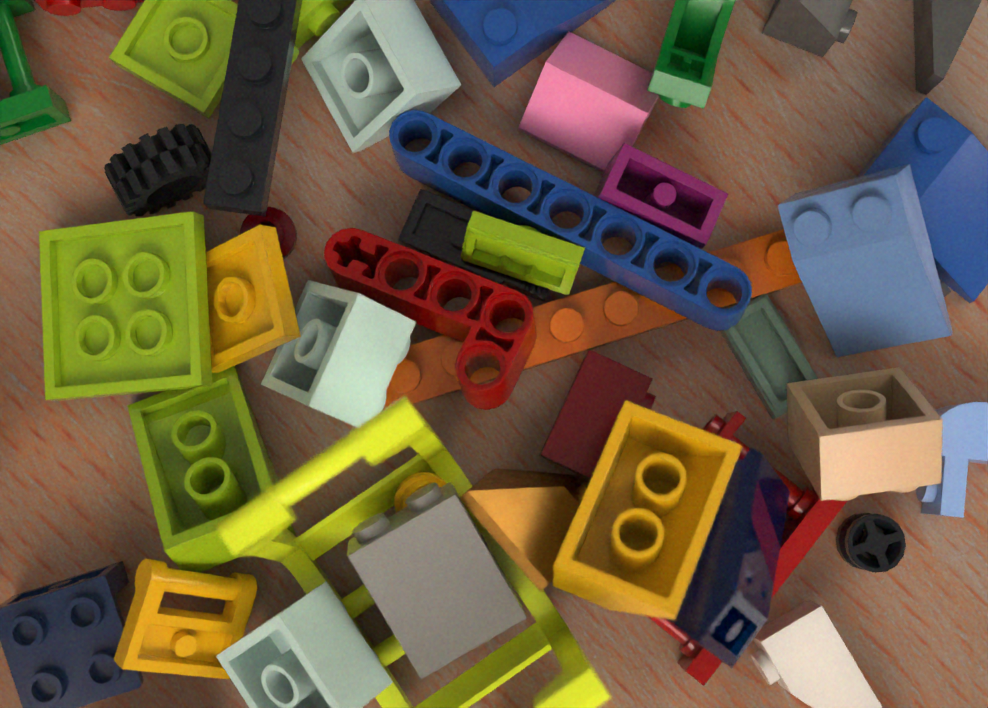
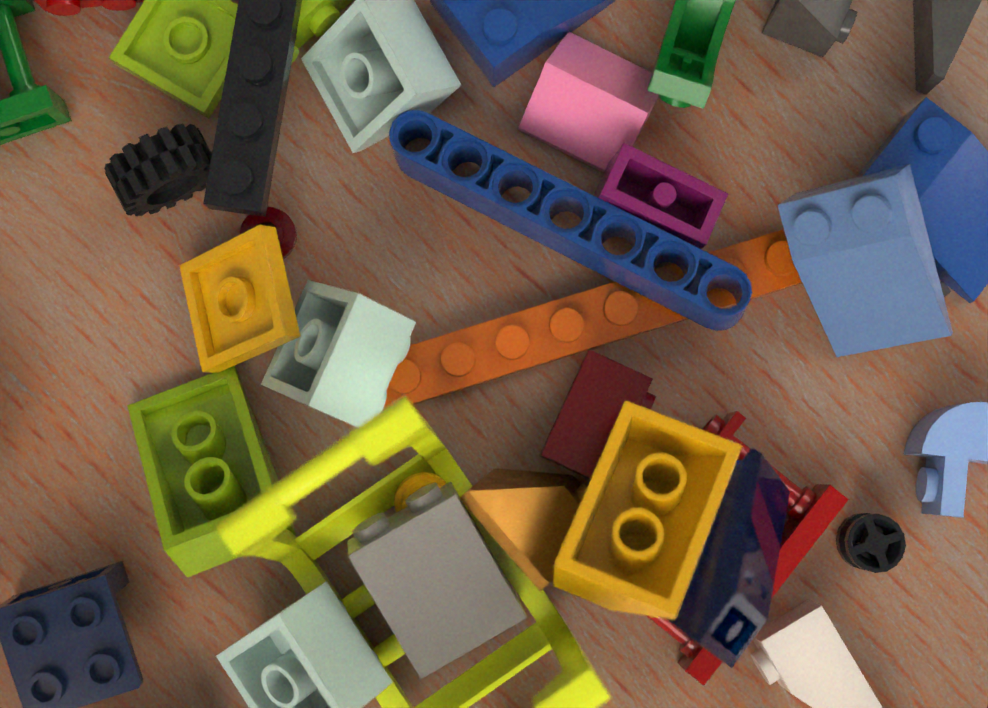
lime plate [39,211,212,401] -> none
yellow plate [114,558,257,679] -> none
red beam [324,228,537,410] -> none
black hinge [398,189,549,301] -> none
lime plate [460,211,585,295] -> none
sand green tile [720,293,818,419] -> none
tan brick [786,367,943,501] -> none

